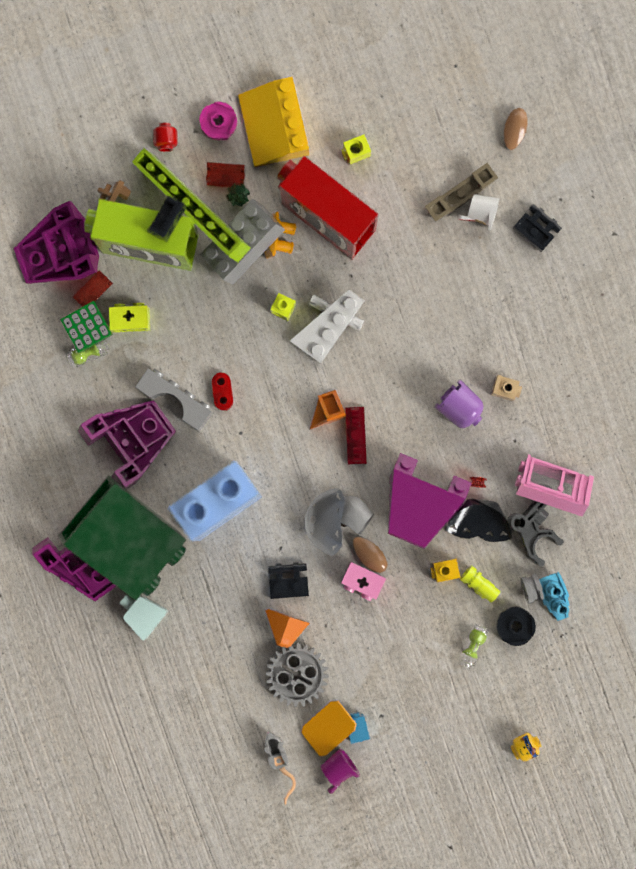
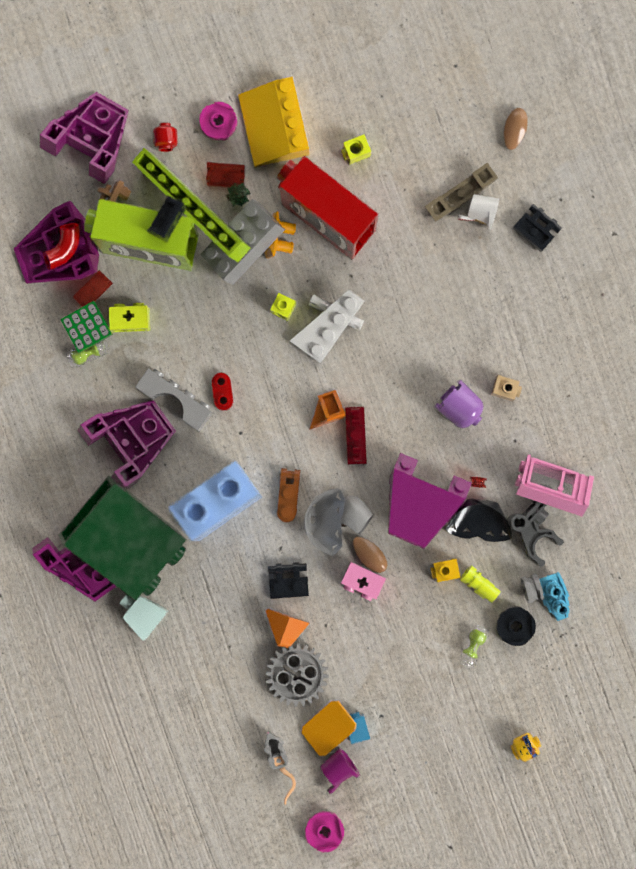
none -> magenta wedge [40,92,129,184]
none -> red cylinder [43,223,80,270]
none -> dark orange plate [277,468,301,522]
none -> dark pink plate [305,811,344,852]

